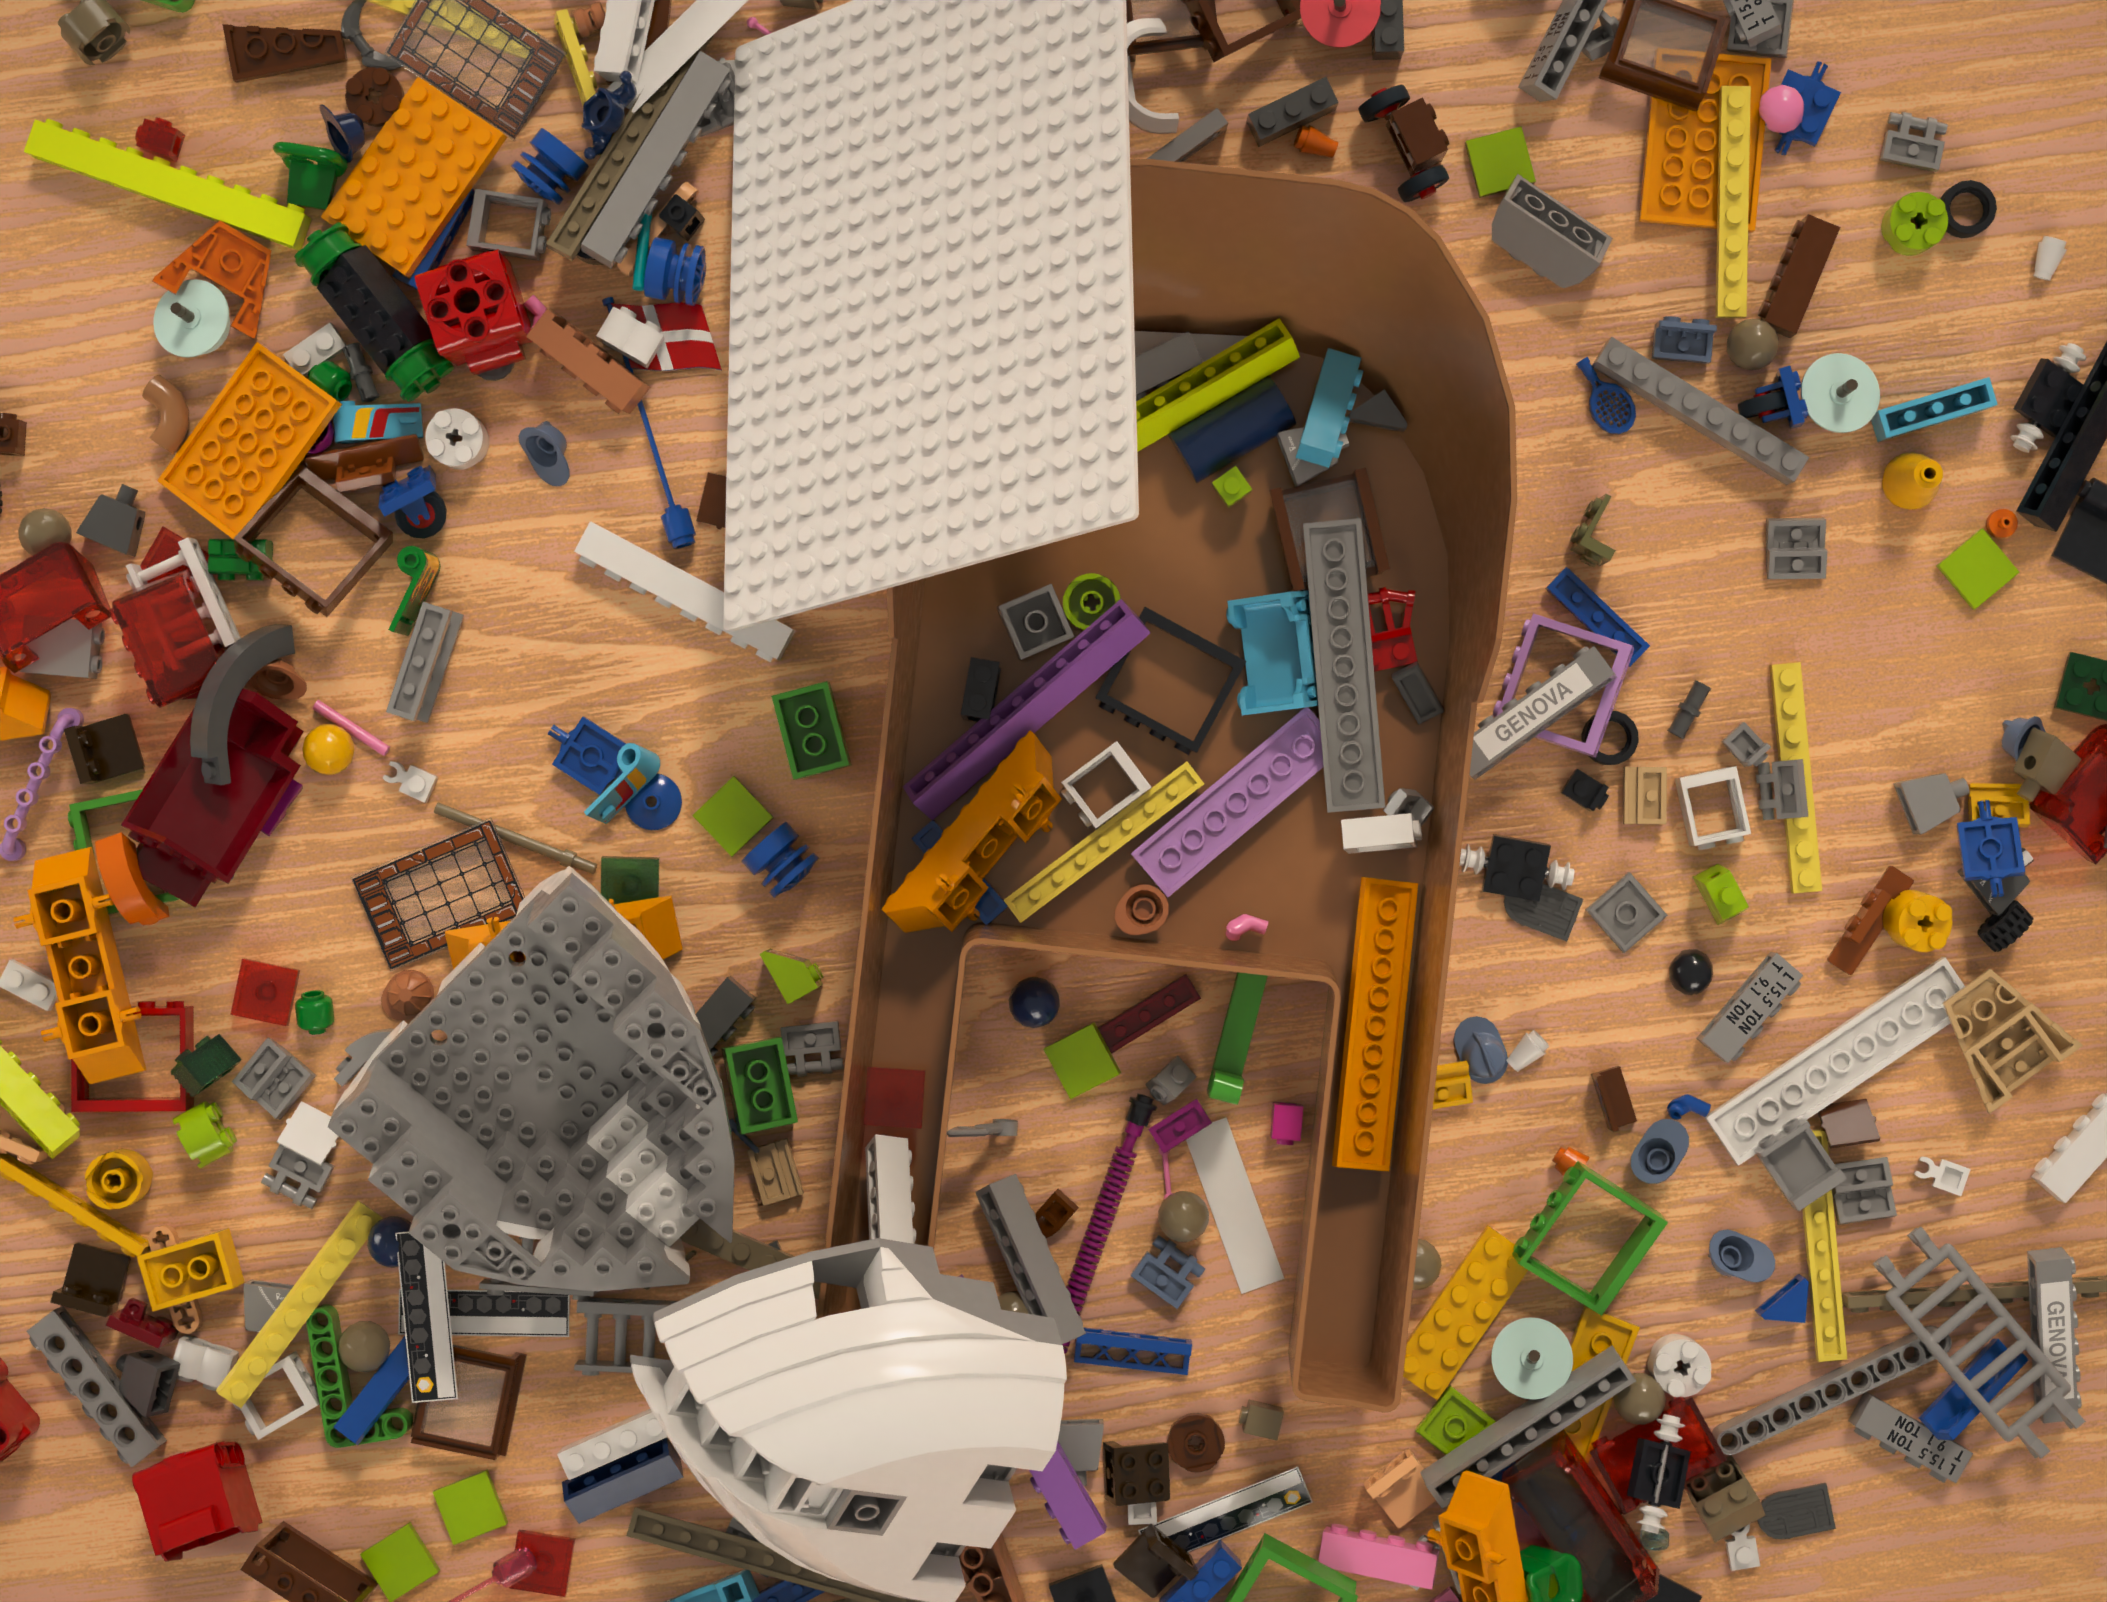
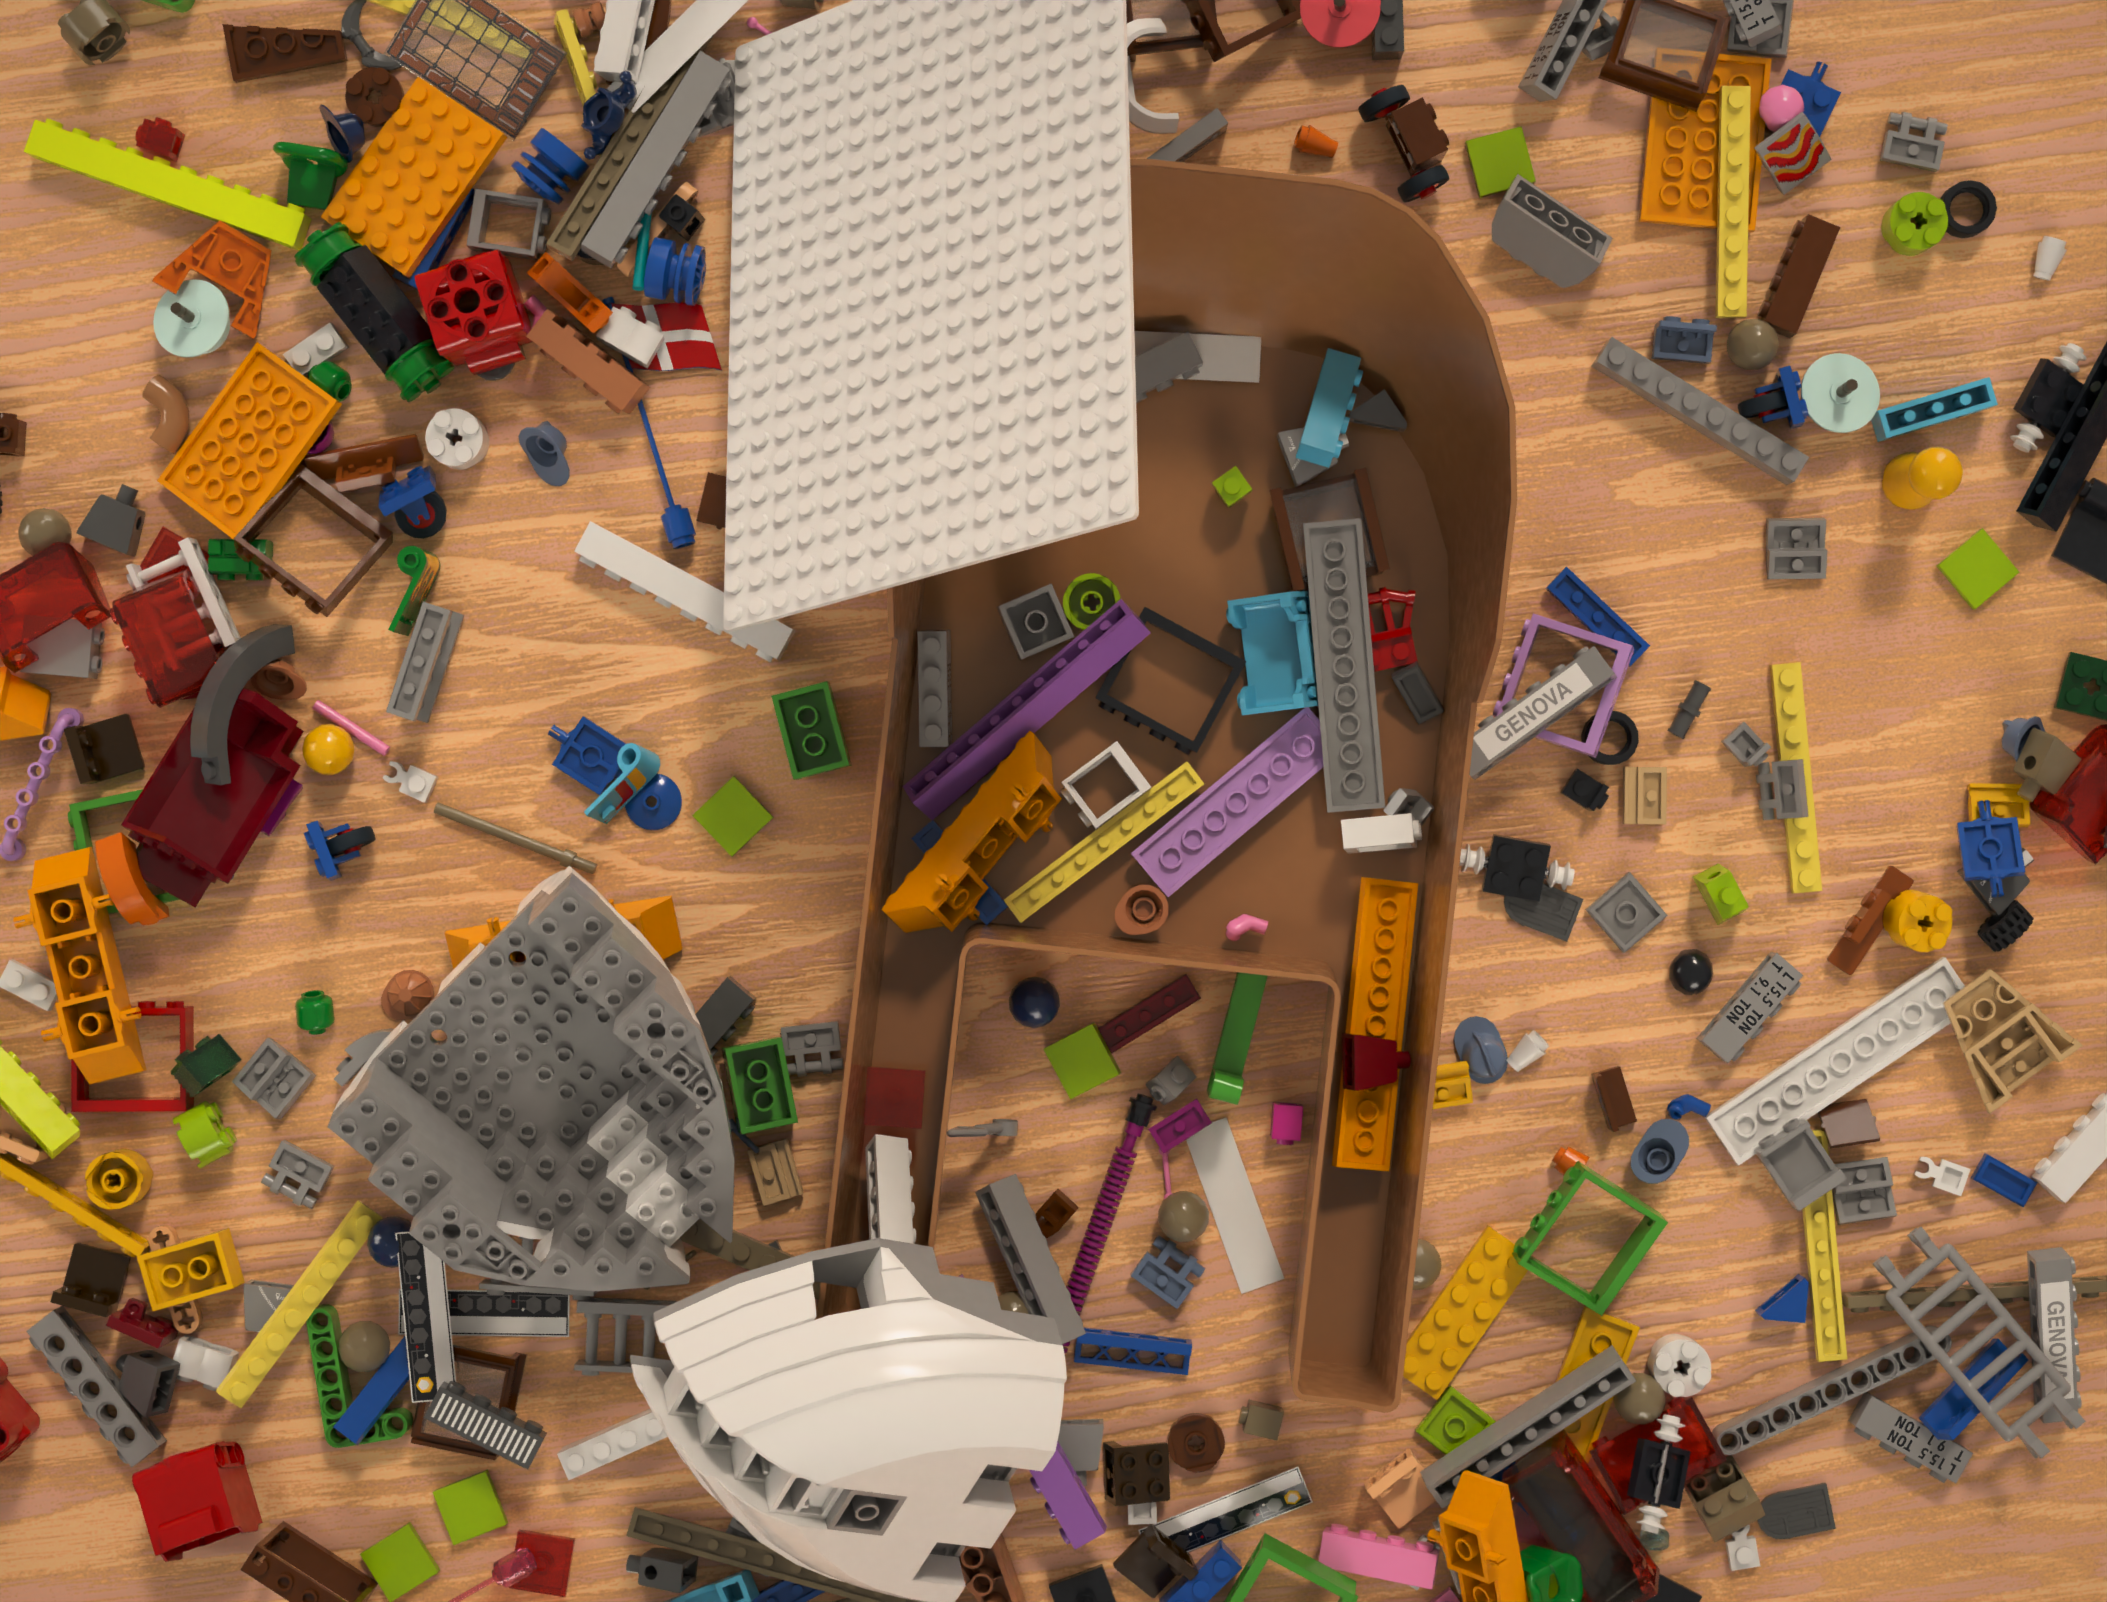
clear red plate [230,958,300,1026] -> none
white window [233,1351,320,1440] -> none
white piece [277,1101,339,1166] -> none
medium azure door [333,401,423,444] -> none
dark grey pin [342,343,380,403] -> none
piece [351,817,525,971] -> none
brick [562,1437,684,1524] -> none
clear green plate [601,856,660,904] -> none
blue wheel [742,822,819,898] -> none
lime slope [760,949,824,1004] -> none
black panel [961,657,1001,722] -> none
neon yellow brick [1136,318,1300,452] -> none
dark blue brick [1168,376,1296,483] -> none
dark grey brick [1246,77,1339,147] -> none
light aqua piece [1491,1317,1573,1400] -> none
olive bracket [1570,494,1616,567] -> none
blue piece [1576,357,1636,434] -> none
white window [1675,766,1751,850] -> none
sand blue piece [1708,1229,1775,1283] -> none
light grey torso [1893,773,1970,835] -> none
orange tile [1986,509,2018,539] -> none
none -> plate [304,821,376,881]
none -> dark grey brick [424,1381,547,1470]
none -> orange arch [527,252,613,334]
none -> dark grey torso [626,1548,699,1593]
none -> light grey brick [918,629,952,747]
none -> dark red torso [1342,1033,1411,1091]
none -> slope [1754,112,1832,195]
none -> yellow piece [1908,447,1963,500]
none -> blue tile [1971,1153,2038,1208]

